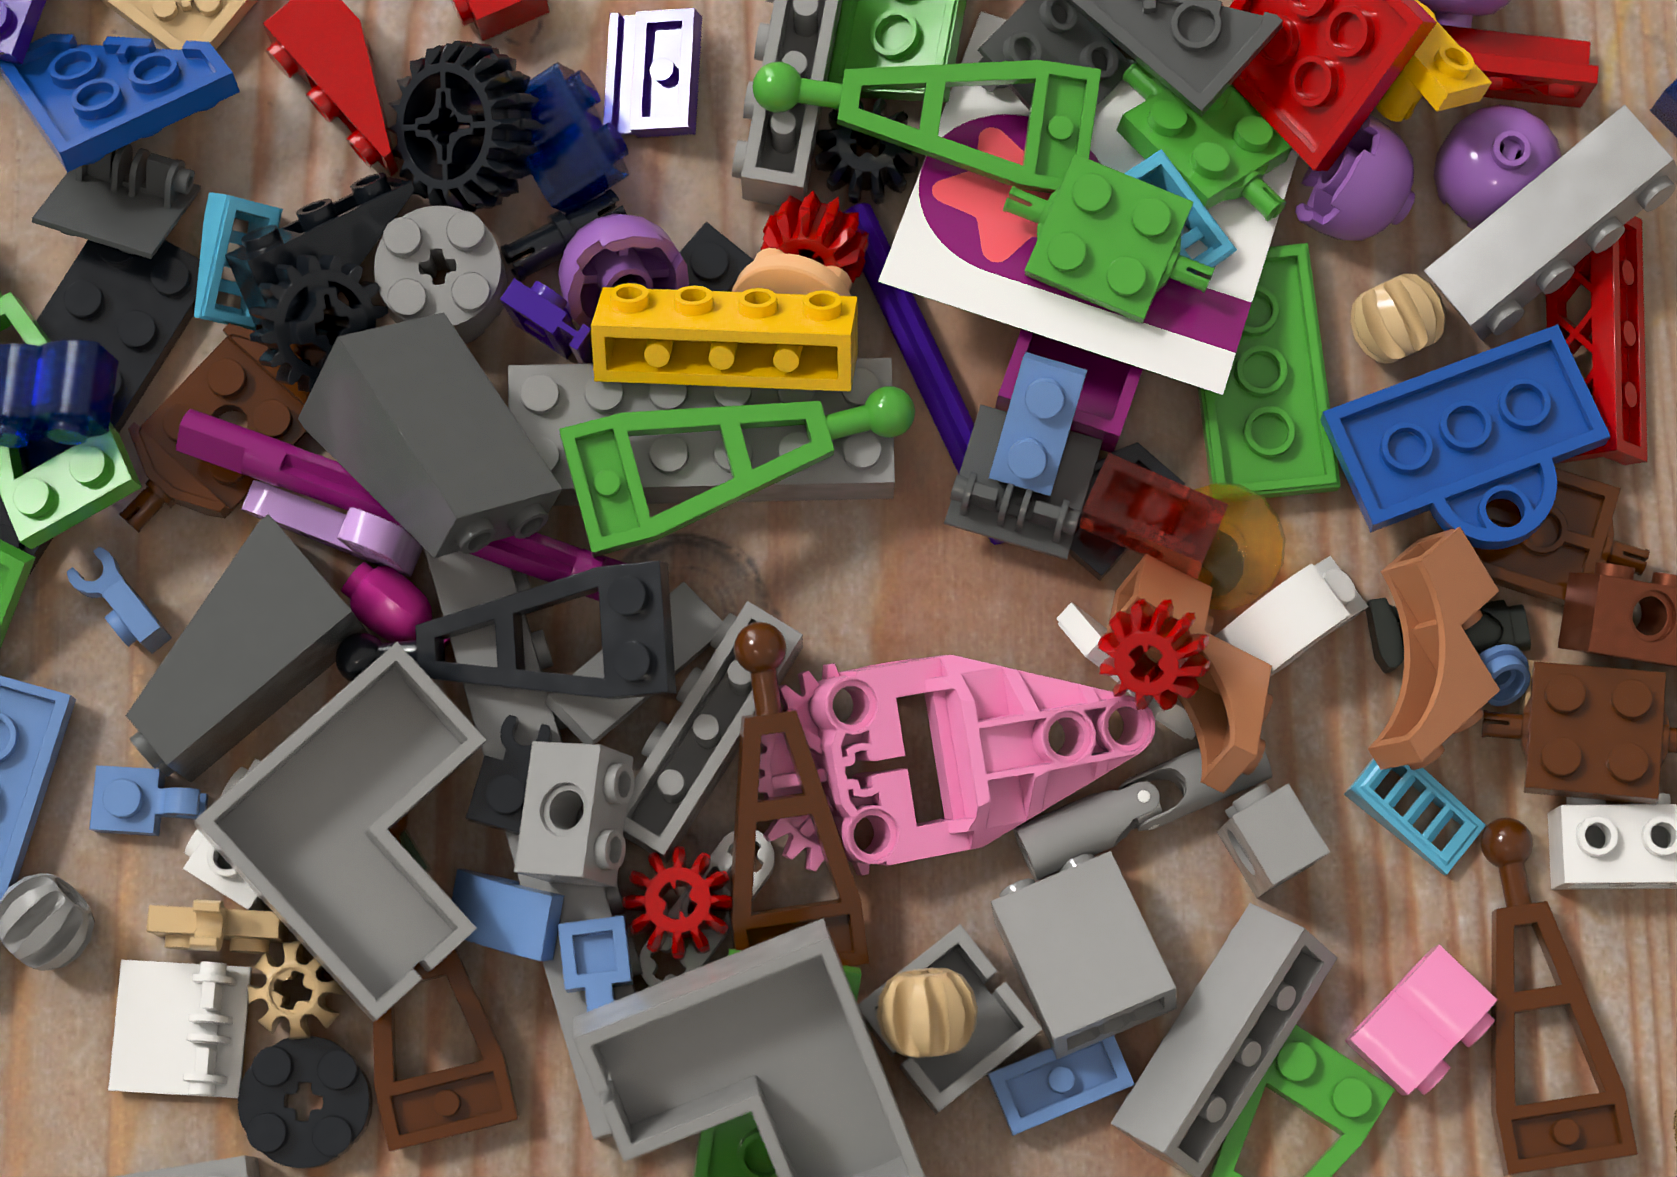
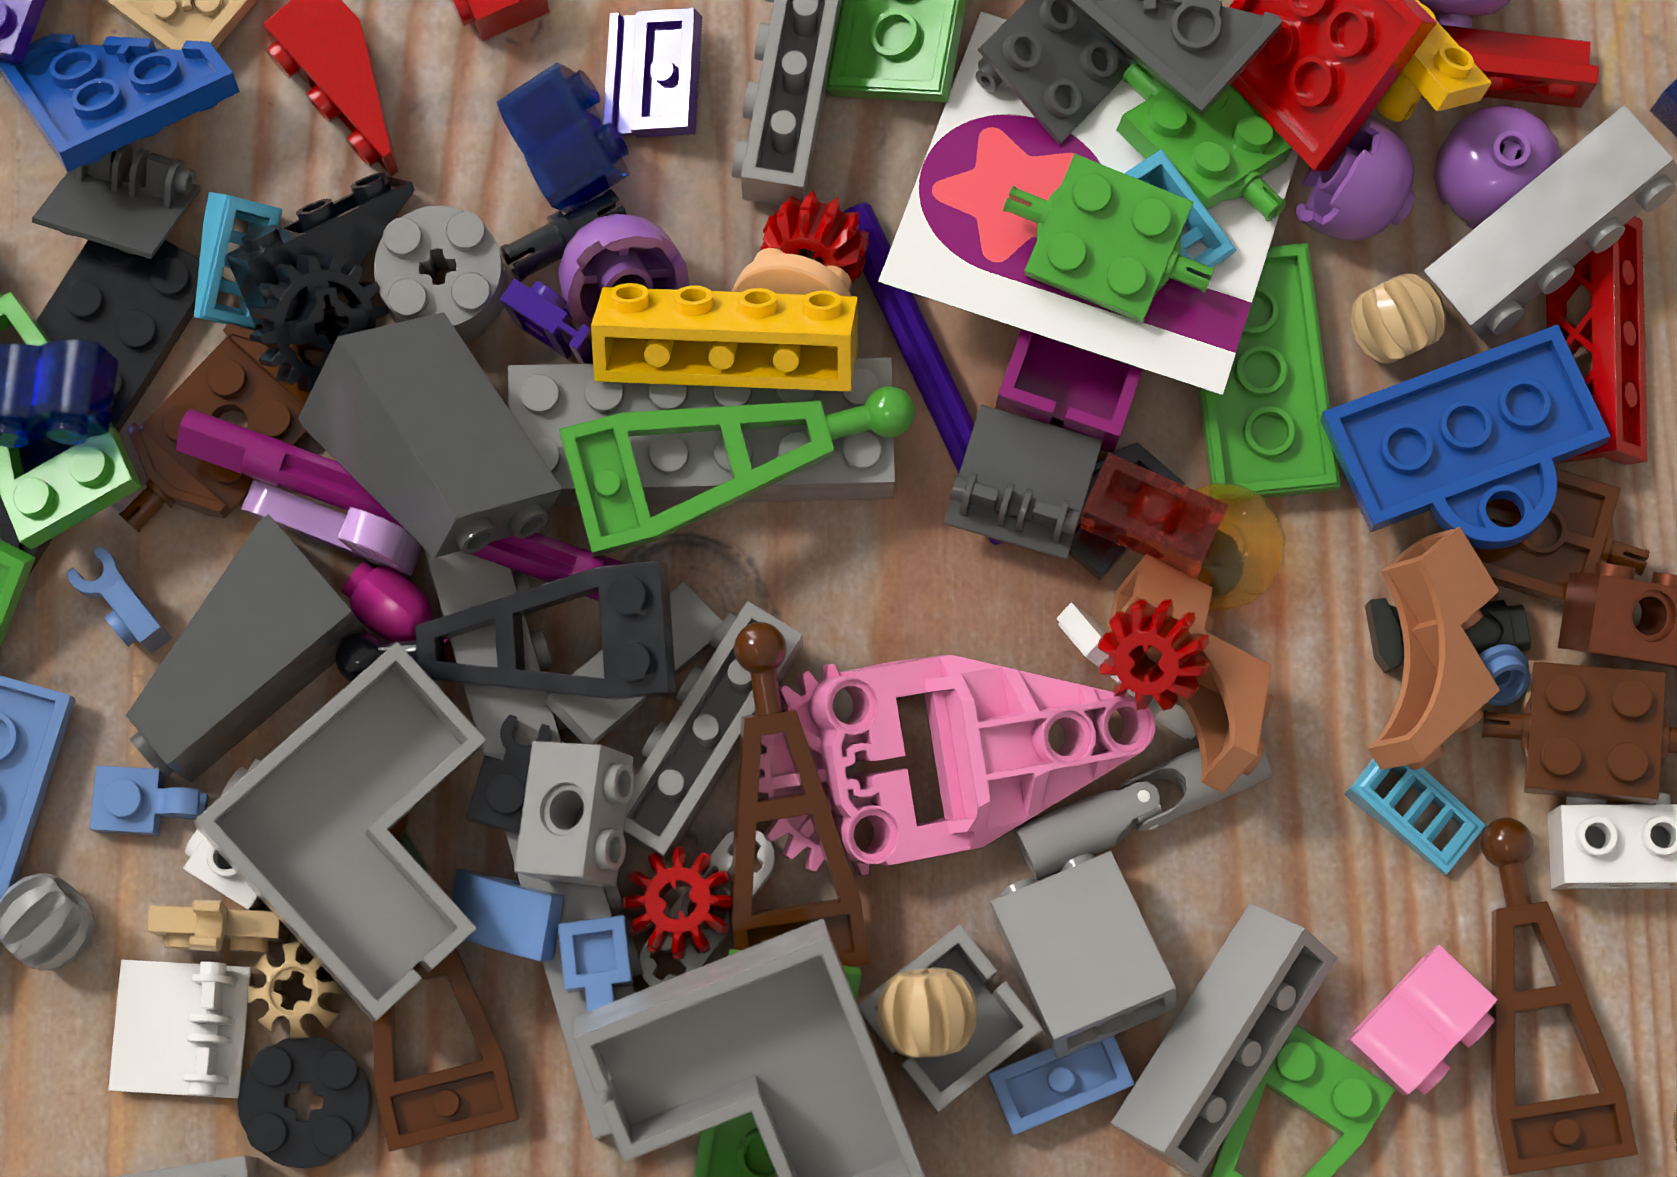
black gear [387,41,543,212] -> none
black plate [680,221,754,292] -> none
bright green plate [752,60,1101,194] -> none
black gear [815,98,919,205] -> none
medium blue plate [989,352,1088,496] -> none
white brick [1215,556,1369,677] -> none
light grey brick [1217,783,1330,898] -> none

